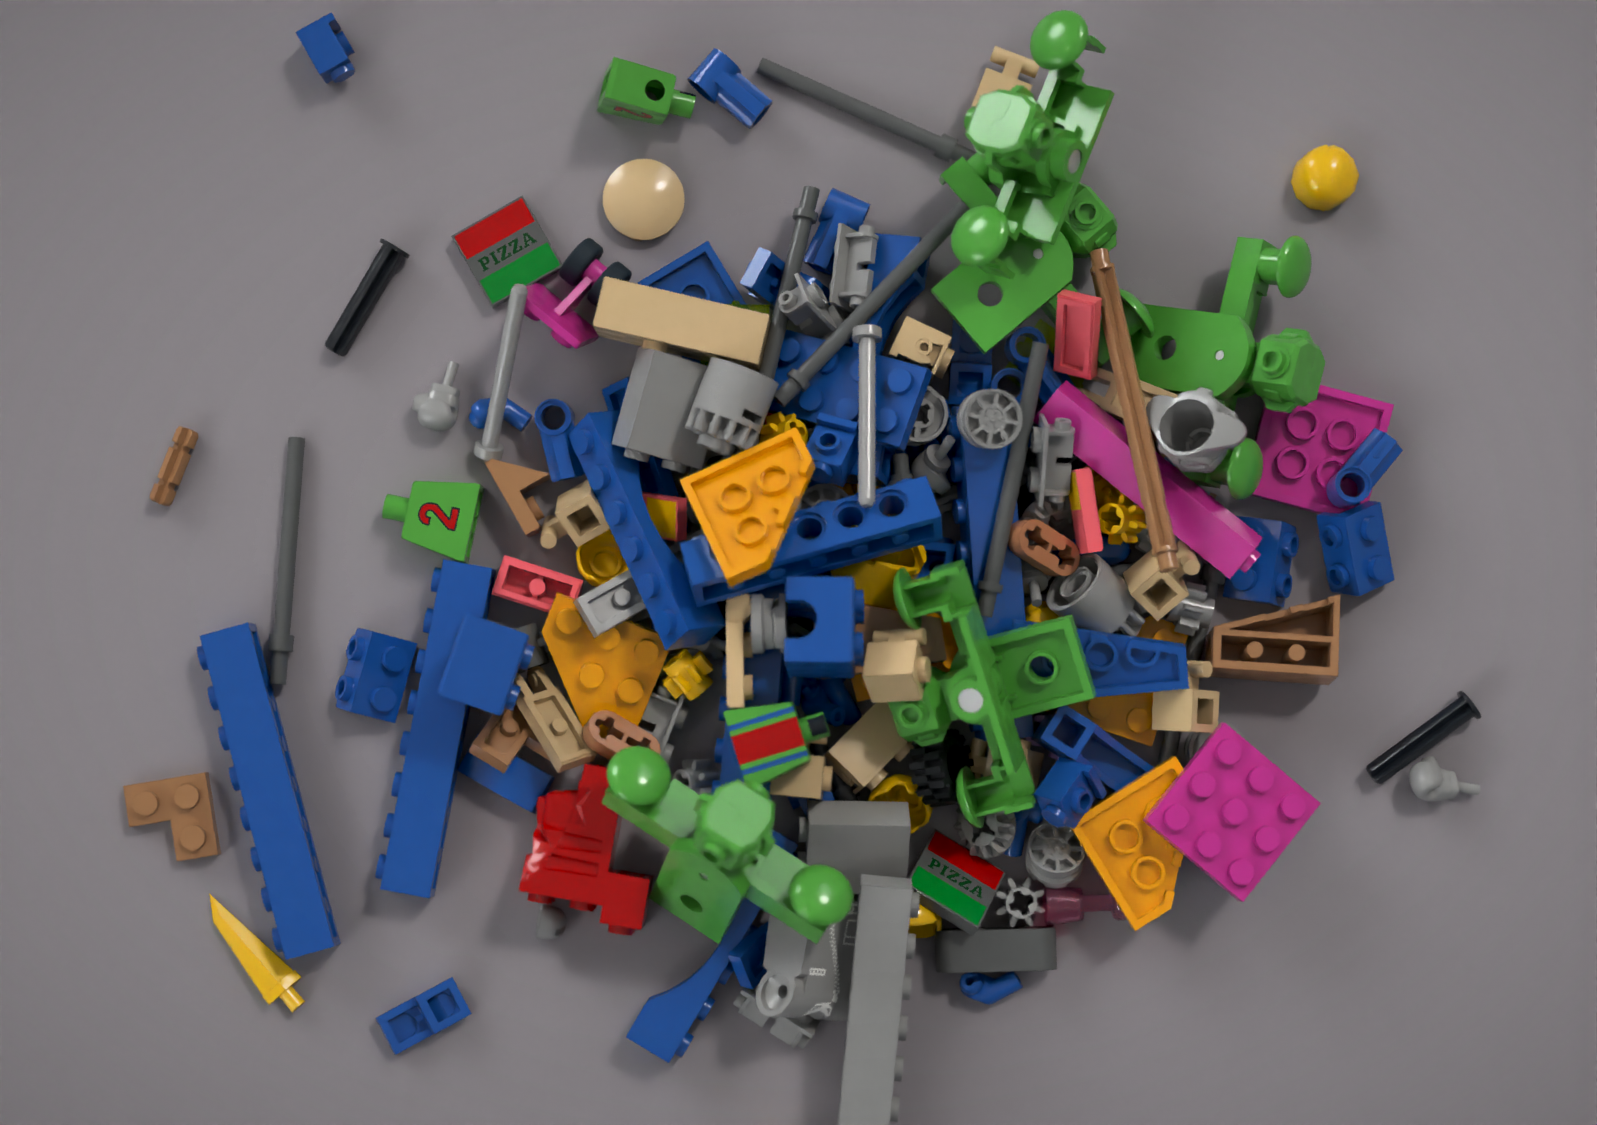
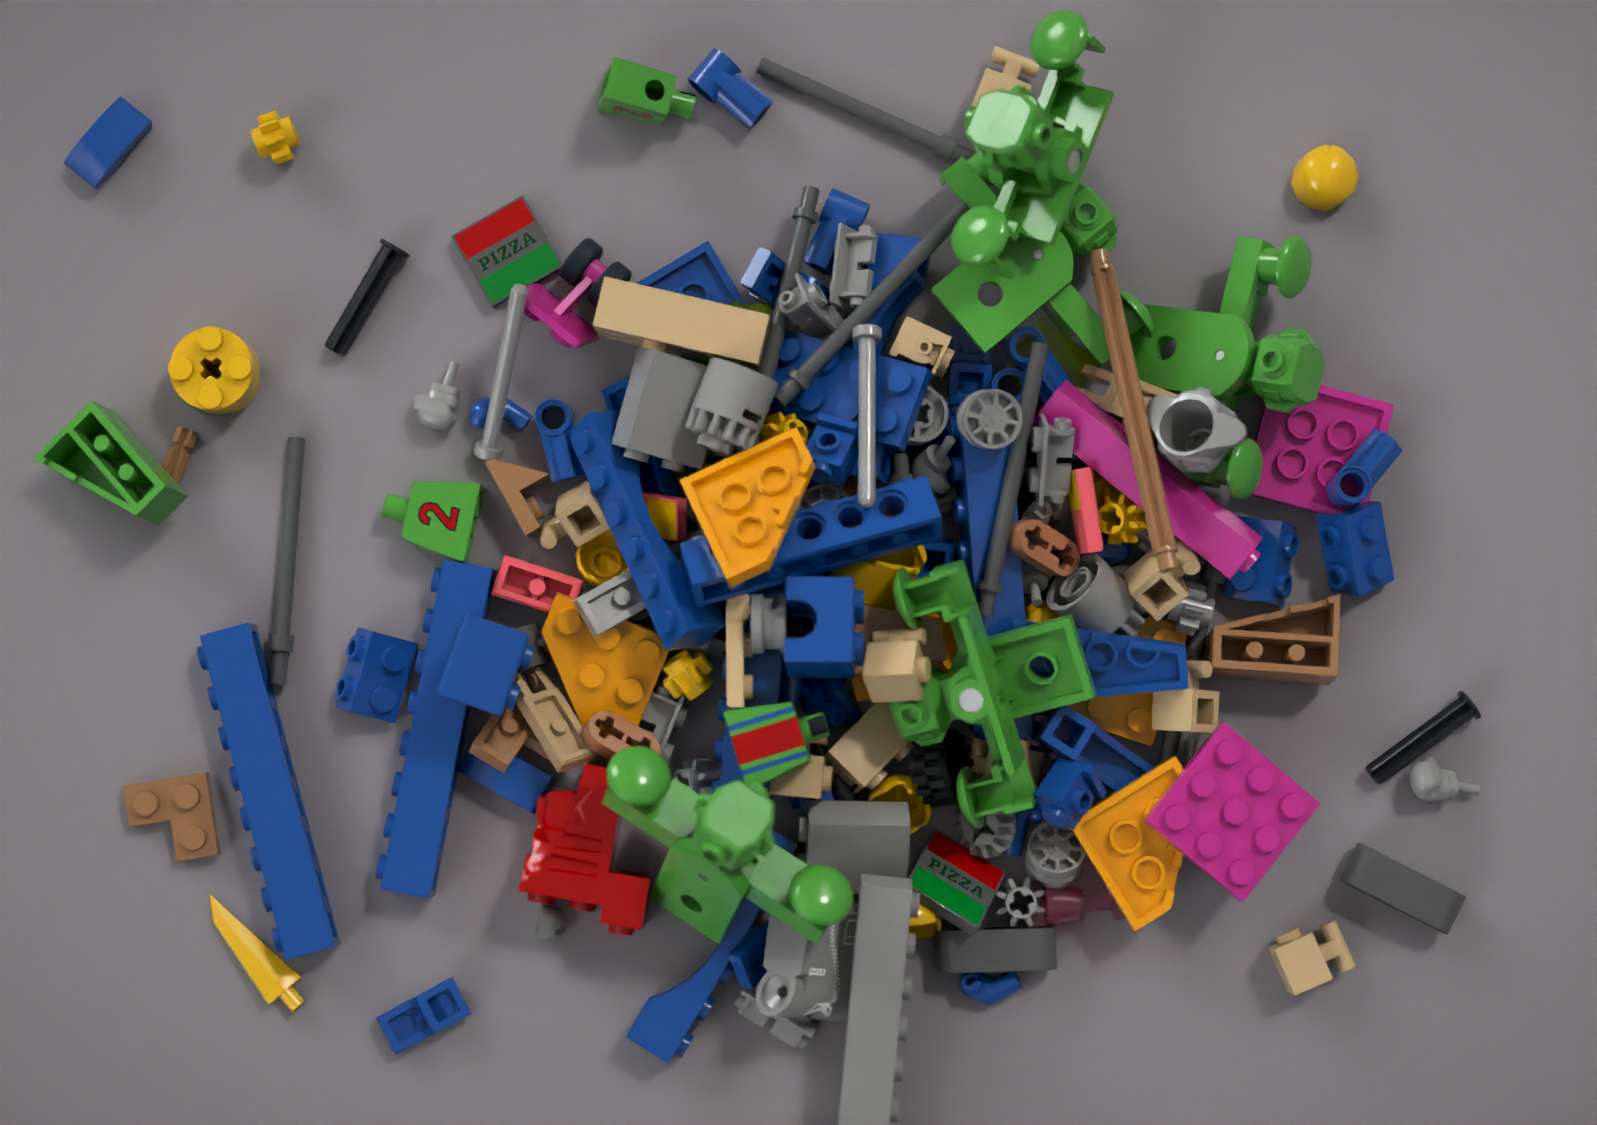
blue brick [296,12,356,84] -> none
tan dish [603,159,685,241] -> none
coral tile [1053,289,1102,380] -> none
none -> bright green wedge [33,400,188,525]
none -> blue slope [64,96,152,189]
none -> yellow brick [168,326,260,415]
none -> yellow gear [250,110,301,165]
none -> tan brick [1267,919,1356,996]
none -> dark grey beam [1339,843,1466,935]

